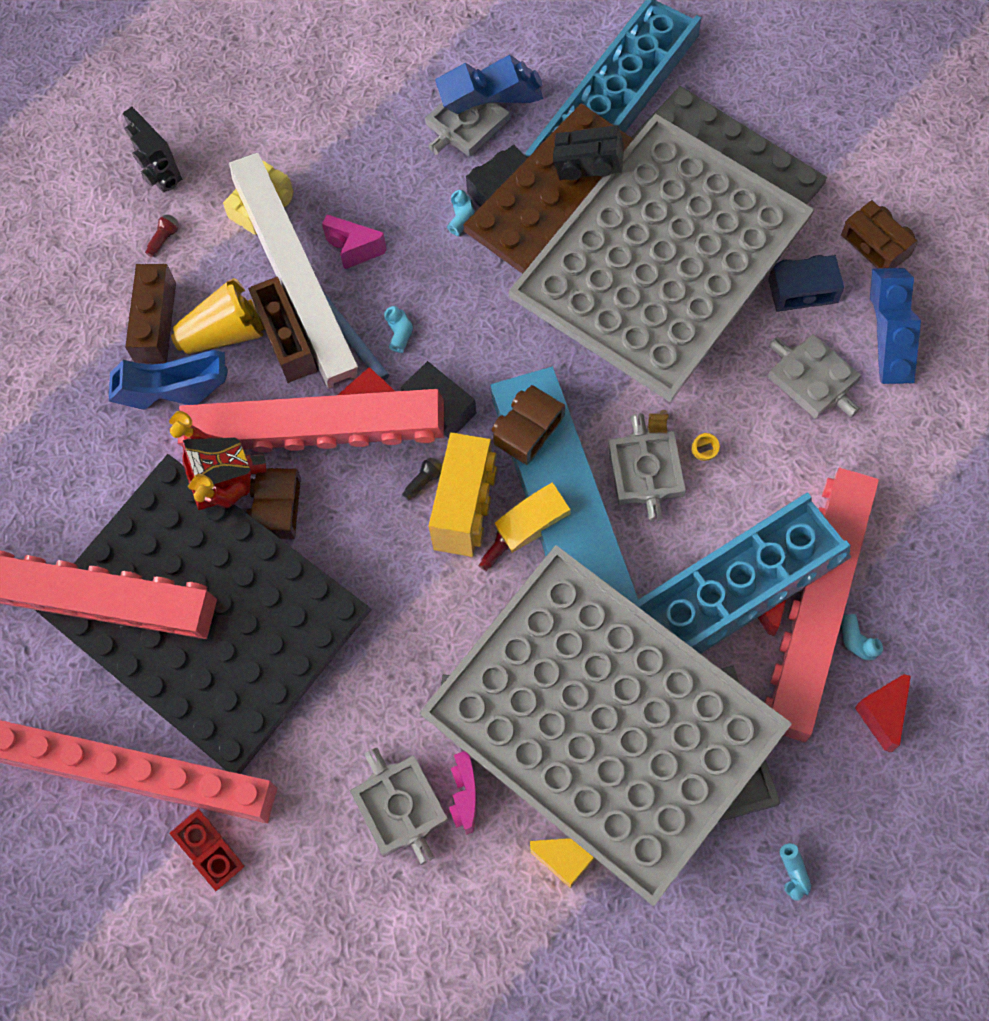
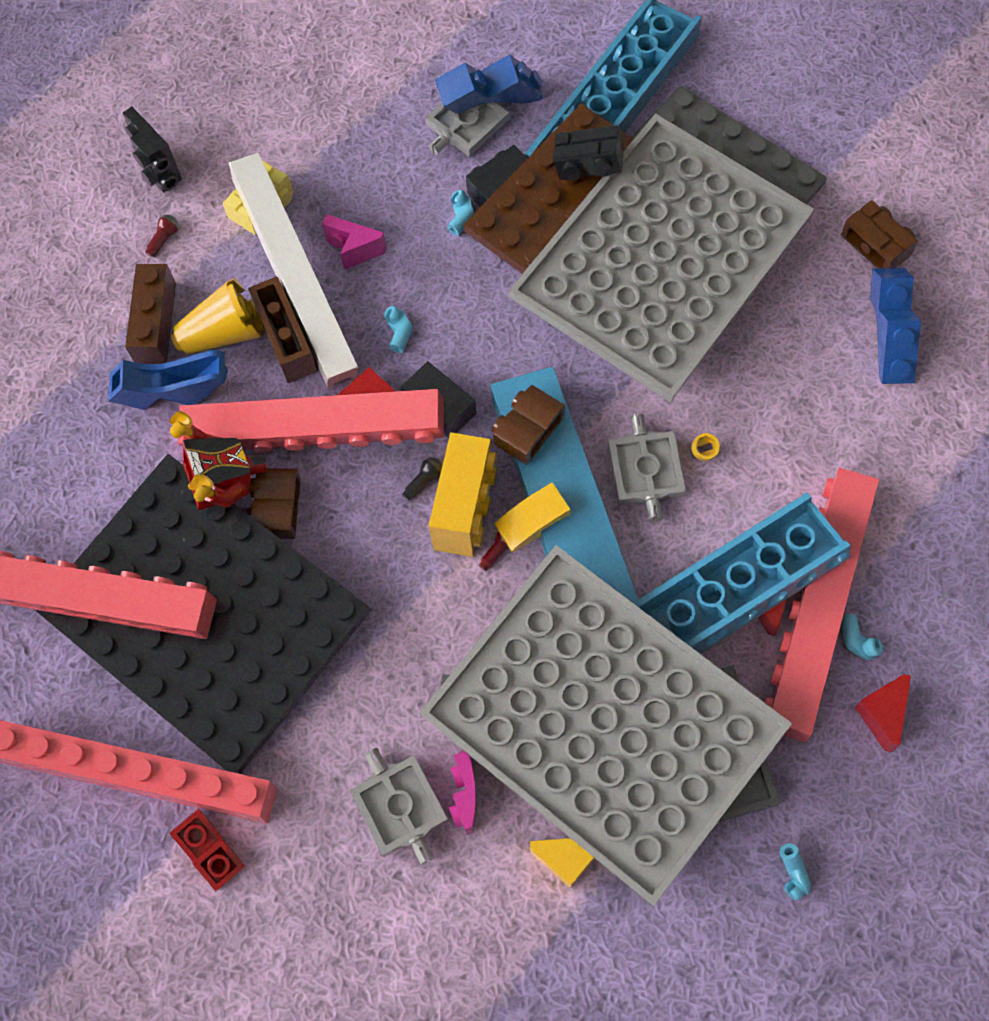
medium blue bar [321,288,389,381] -> none
pearl gold hand [648,410,669,433] -> none
light grey plate [767,334,861,419] -> none
dark blue brick [768,255,844,312] -> none

